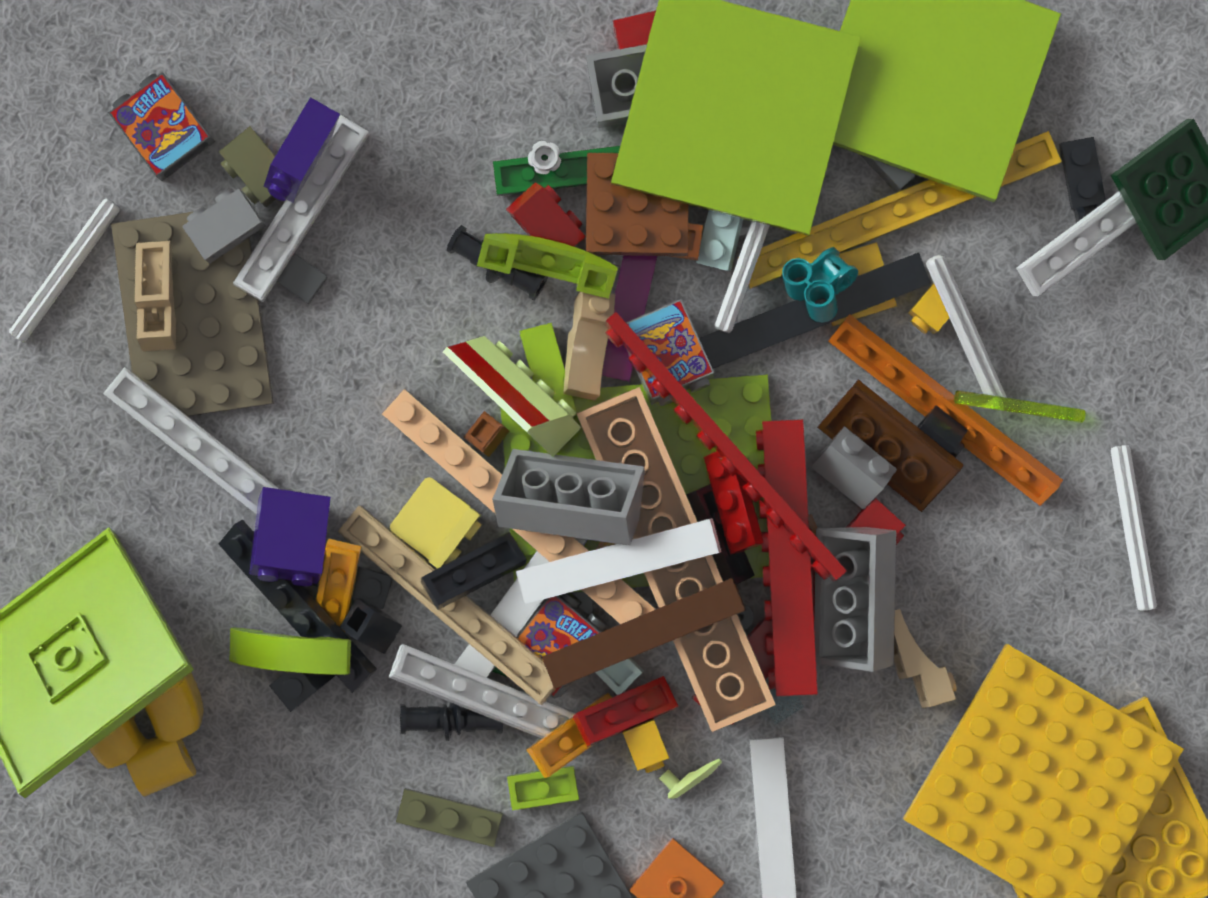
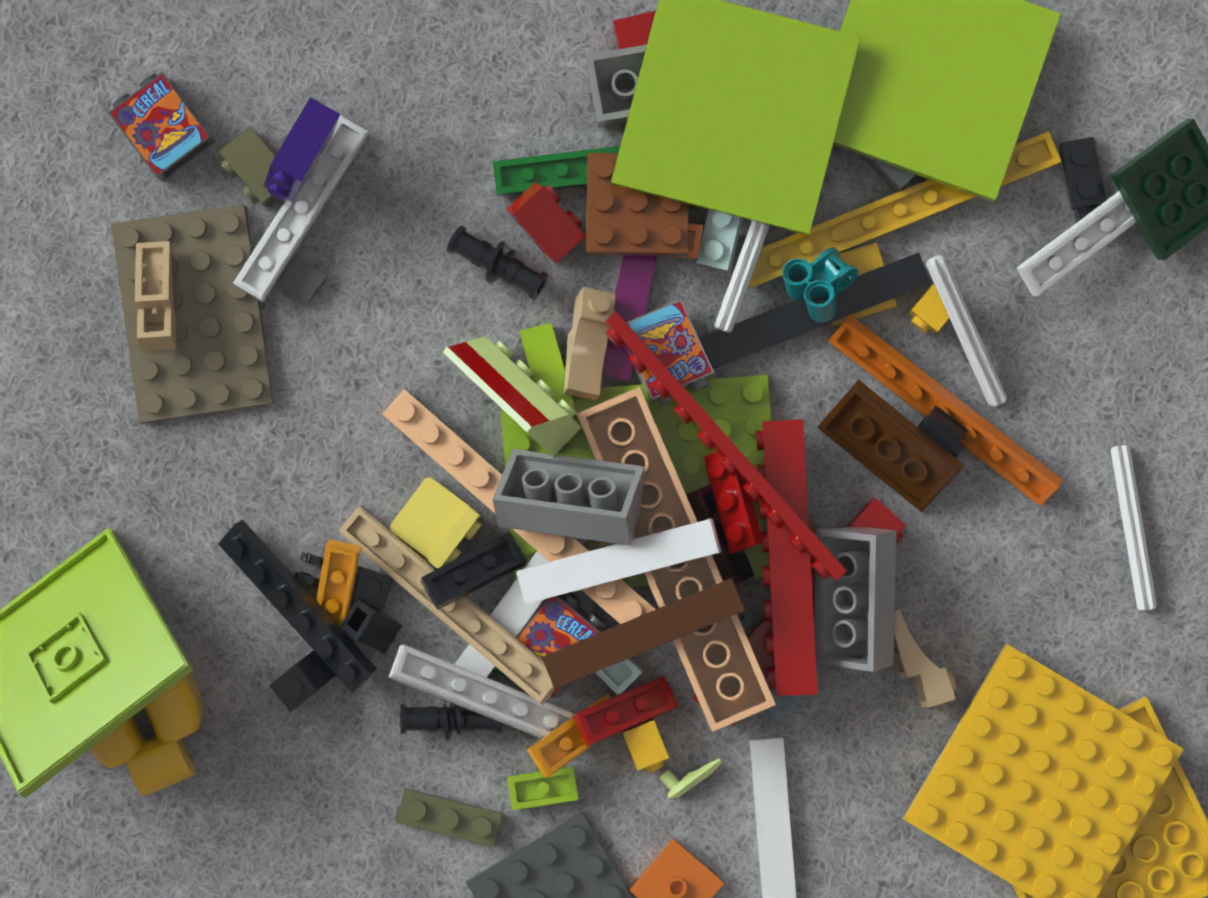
white axle [9,199,120,342] -> none
white tile [103,367,279,515] -> none
light grey brick [182,188,266,263] -> none
lime slope [229,627,351,675] -> none
dark purple brick [249,487,331,586] -> none
dark orange tile [464,411,509,457] -> none
lime slope [477,233,618,299] -> none
white plate [528,141,561,174] -> none
light grey brick [811,426,897,510] -> none
clear neon green bar [954,390,1086,423] -> none

